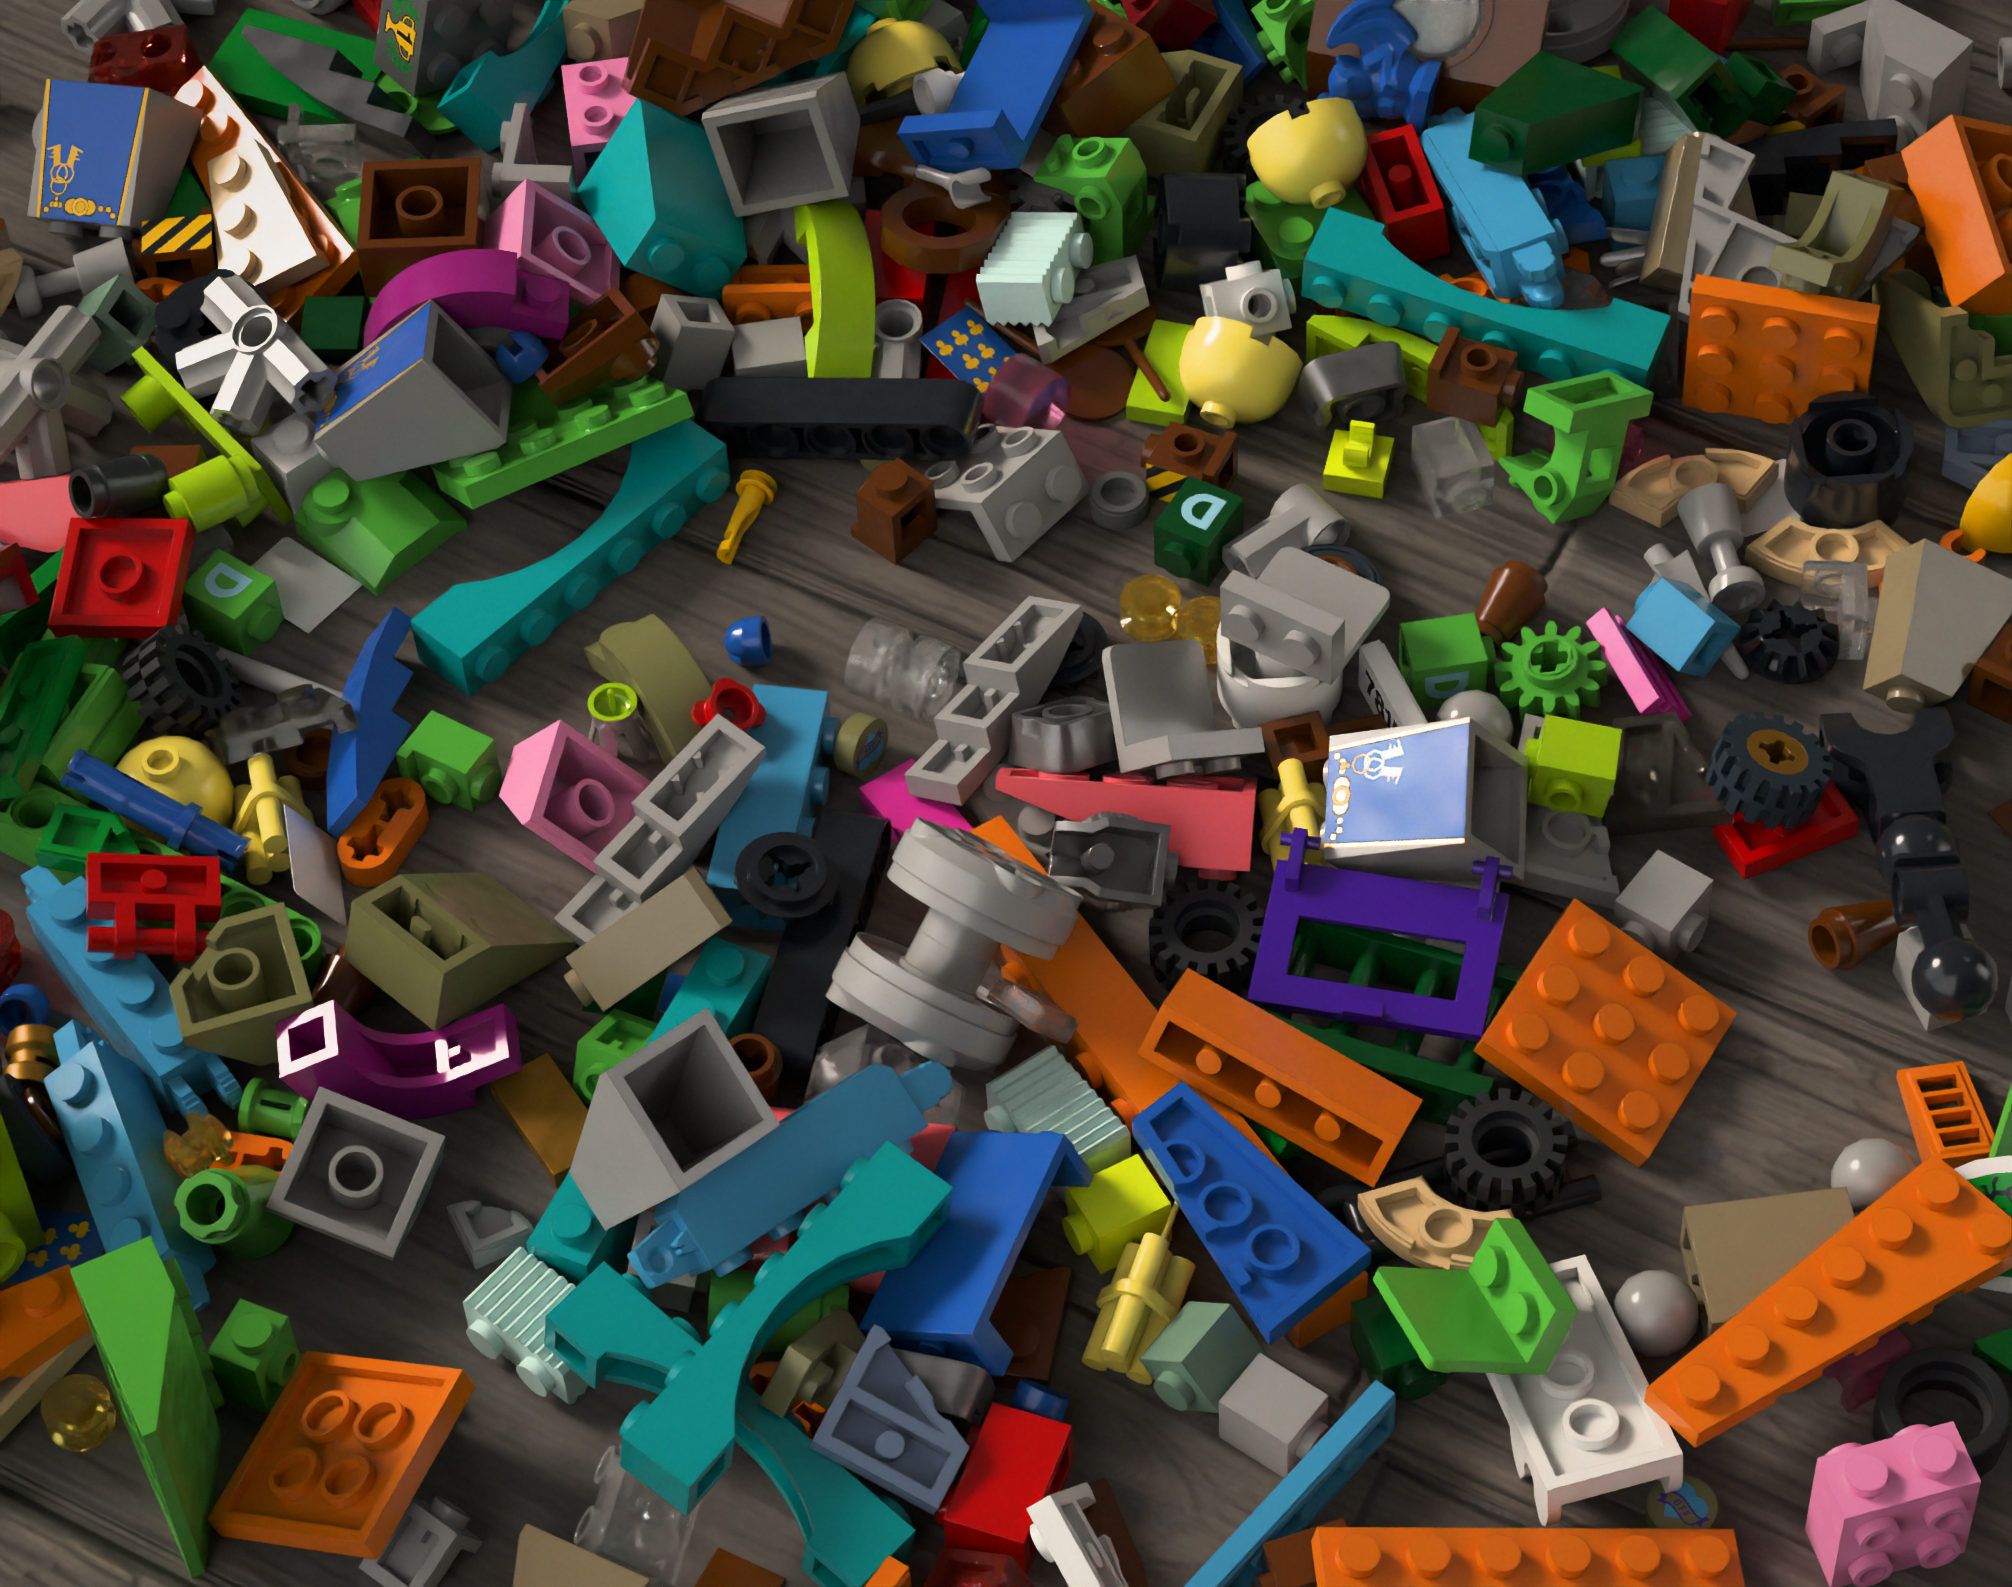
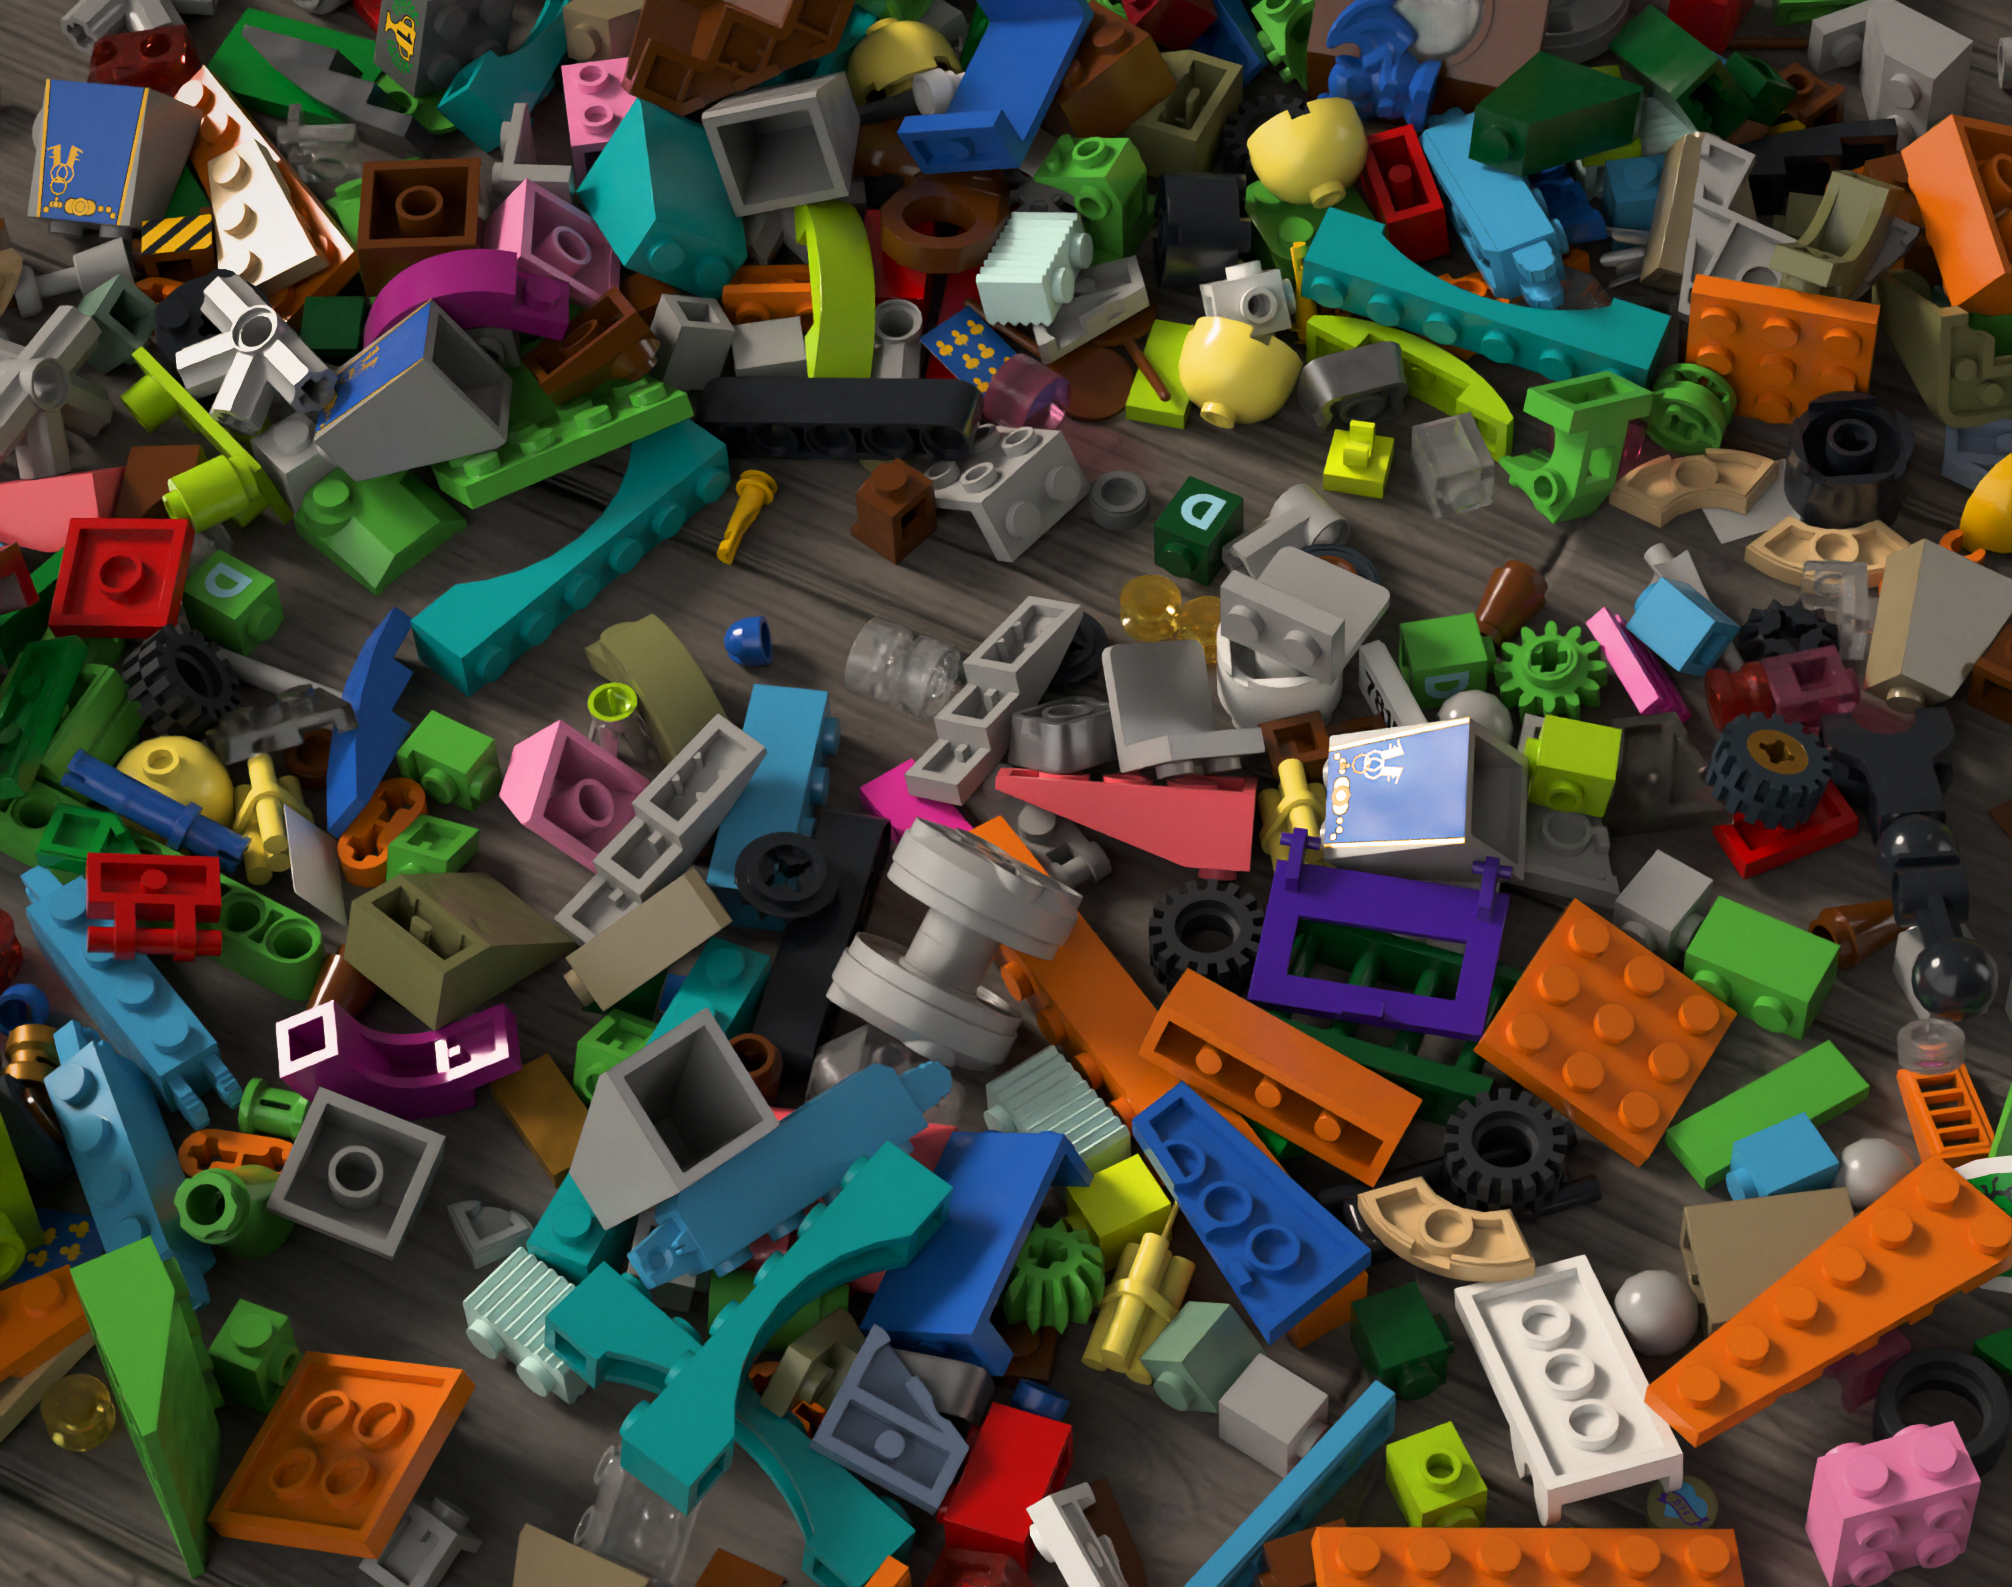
pearl dark grey piece [68,452,170,519] -> none
clear yellow wheel [163,1111,234,1179] -> none
olive slope [169,902,314,1066] -> none
white sticker [251,537,363,634] -> none
blue hinge [495,330,549,384] -> none
red plate [691,678,766,733] -> none
olive tile [834,712,888,779] -> none
light grey hand [915,164,991,209] -> none
clear tile [986,978,1079,1044] -> none
flat silver hand [1048,811,1178,913] -> none
reddish brown brick [1140,421,1238,503] -> none
bright green bracket [1373,1218,1579,1375] -> none
reddish brown brick [1426,326,1524,428] -> none
light grey piece [1677,483,1766,616] -> none
none -> bright green bracket [386,814,480,882]
none -> bright green gear [995,1219,1105,1335]
none -> yellow piece [1289,242,1318,344]
none -> lime brick [1385,1421,1488,1528]
none -> bright green wheel [1641,363,1737,456]
none -> bright green tile [1665,1040,1870,1191]
none -> bright green brick [1683,895,1841,1041]
none -> clear red wheel [1704,660,1772,731]
none -> dark azure brick [1726,1112,1840,1201]
none -> clear pink brick [1757,645,1860,733]
none -> clear tile [1897,1018,1965,1075]

